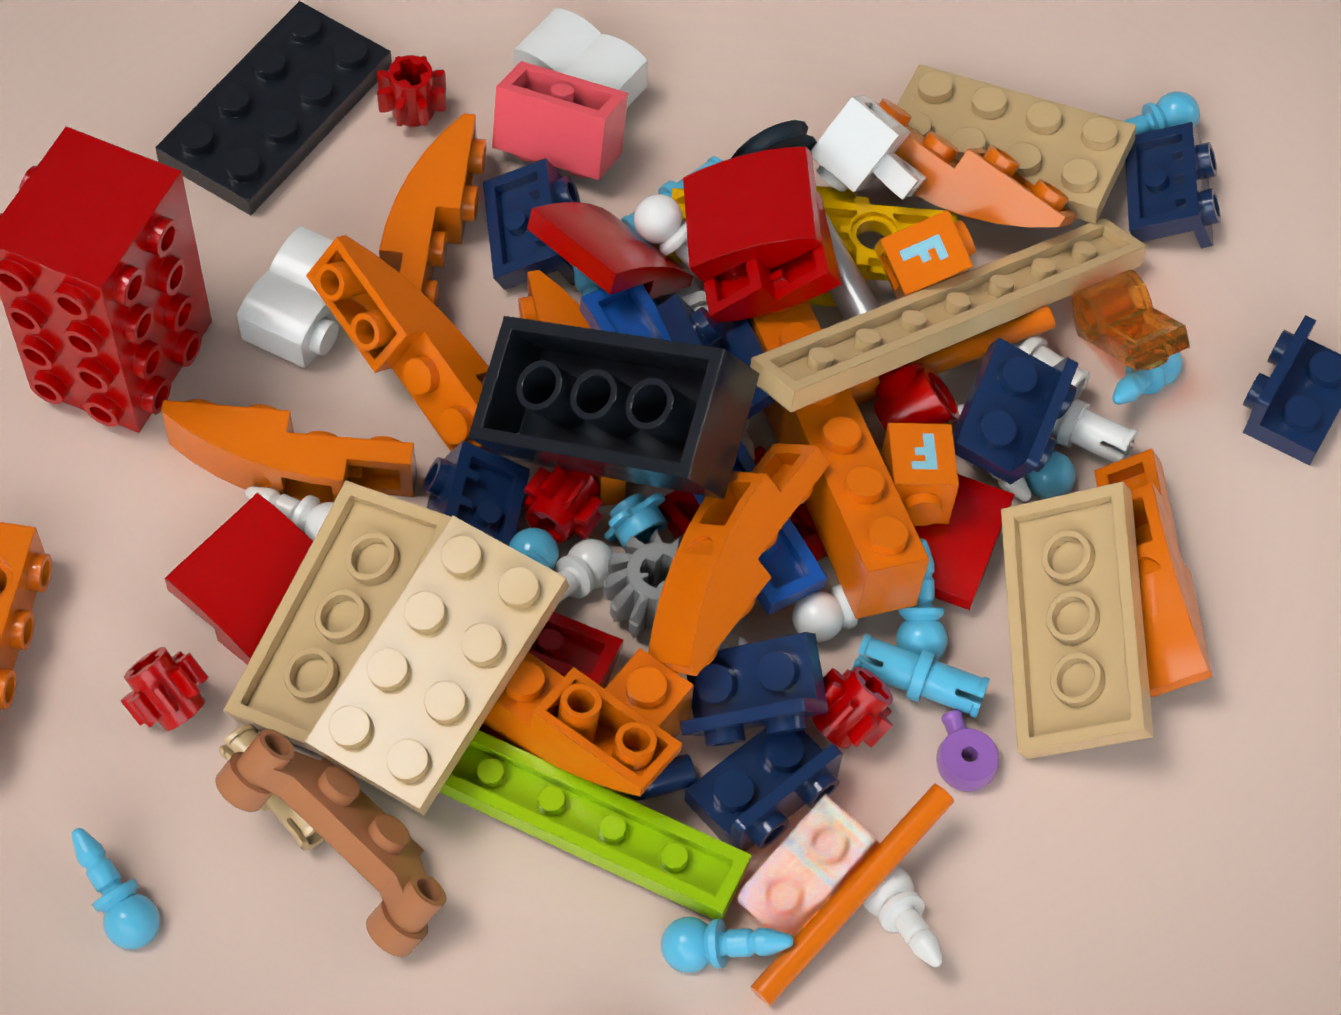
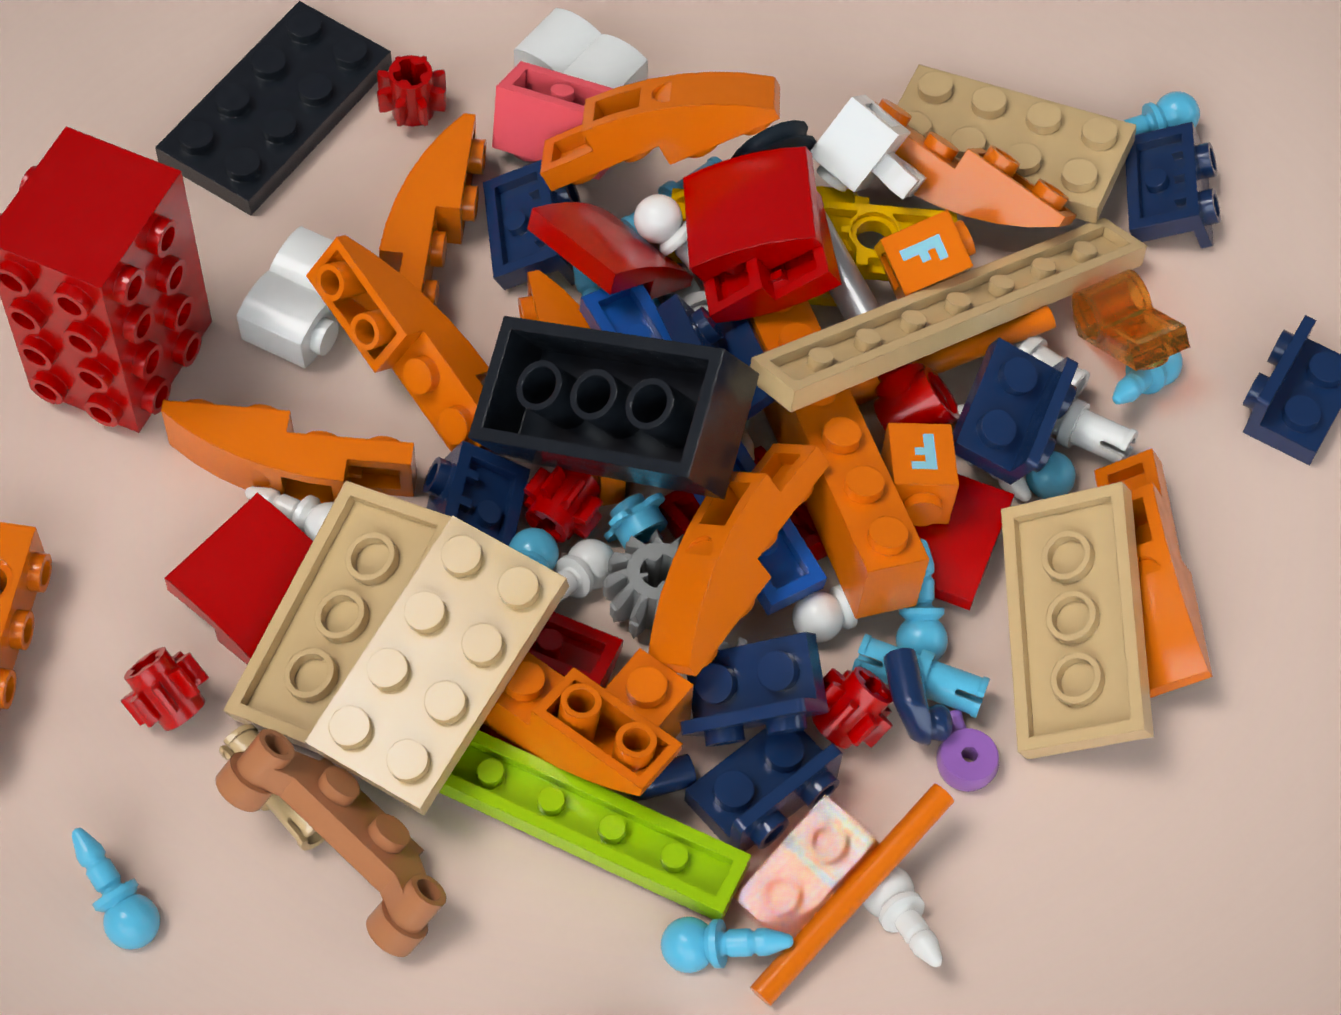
none -> orange slope [540,72,780,191]
none -> dark blue arm [883,648,952,746]

